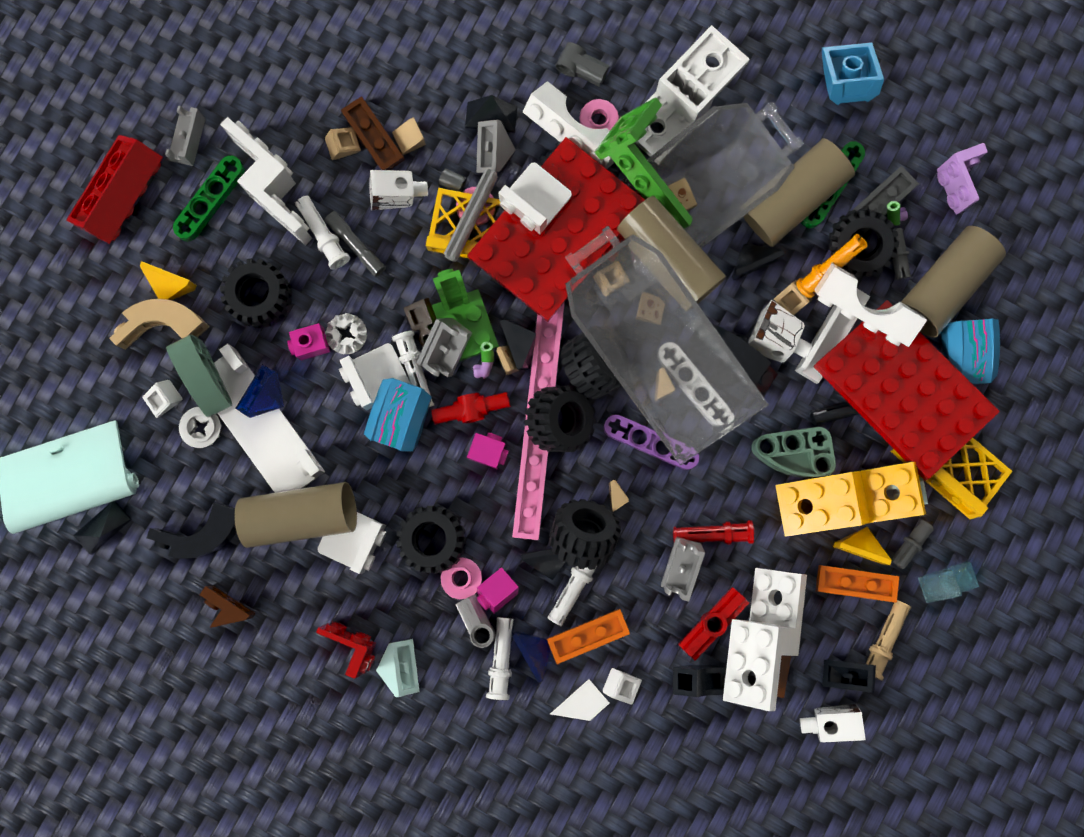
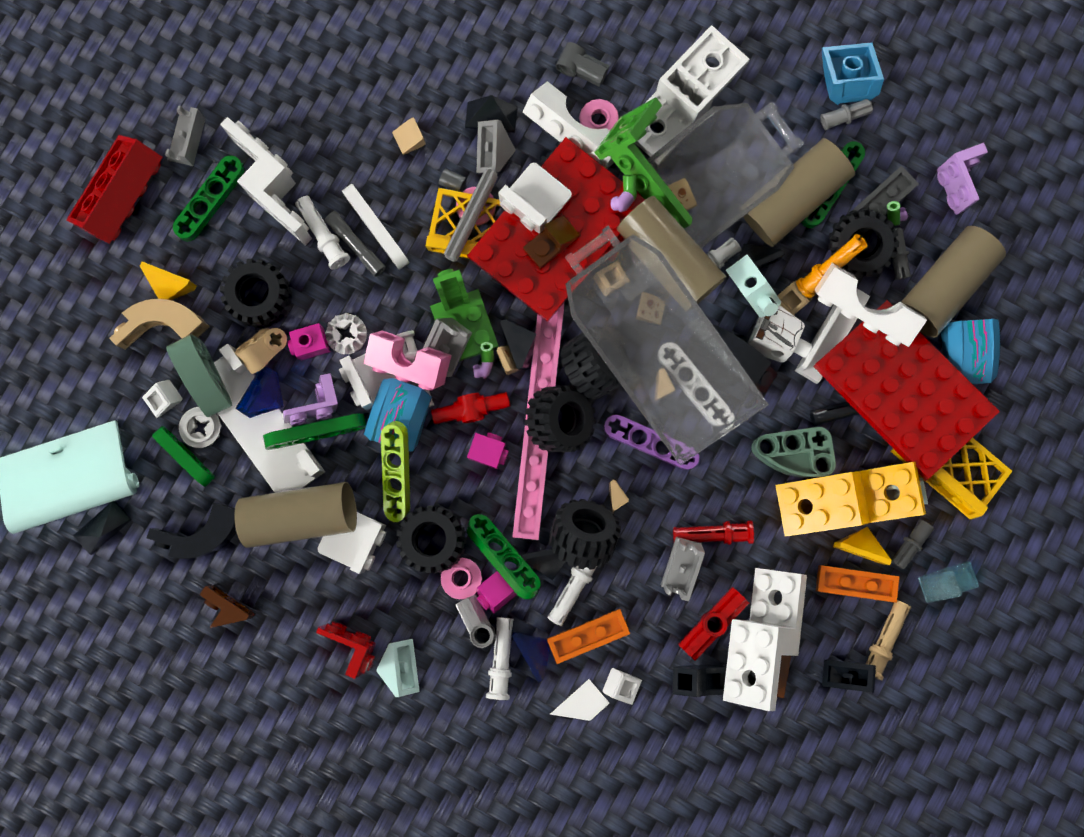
tan slope [325,127,361,160] -> none
reddish brown plate [341,96,405,170] -> none
white torso [369,170,428,210] -> none
dark brown plate [403,298,437,347] -> none
white torso [800,704,866,742] -> none
none -> green beam [152,426,216,487]
none -> tan piece [235,328,287,374]
none -> green beam [263,413,366,450]
none -> lavender bracket [283,373,338,426]
none -> white beam [342,184,410,270]
none -> bright pink arch [363,331,452,390]
none -> lime beam [381,421,410,522]
none -> green beam [467,514,541,599]
none -> reddish brown slope [523,215,580,269]
none -> arm [610,174,637,212]
none -> white pin [708,237,741,269]
none -> light aqua torso [726,255,781,317]
none -> light grey axle [820,99,873,130]

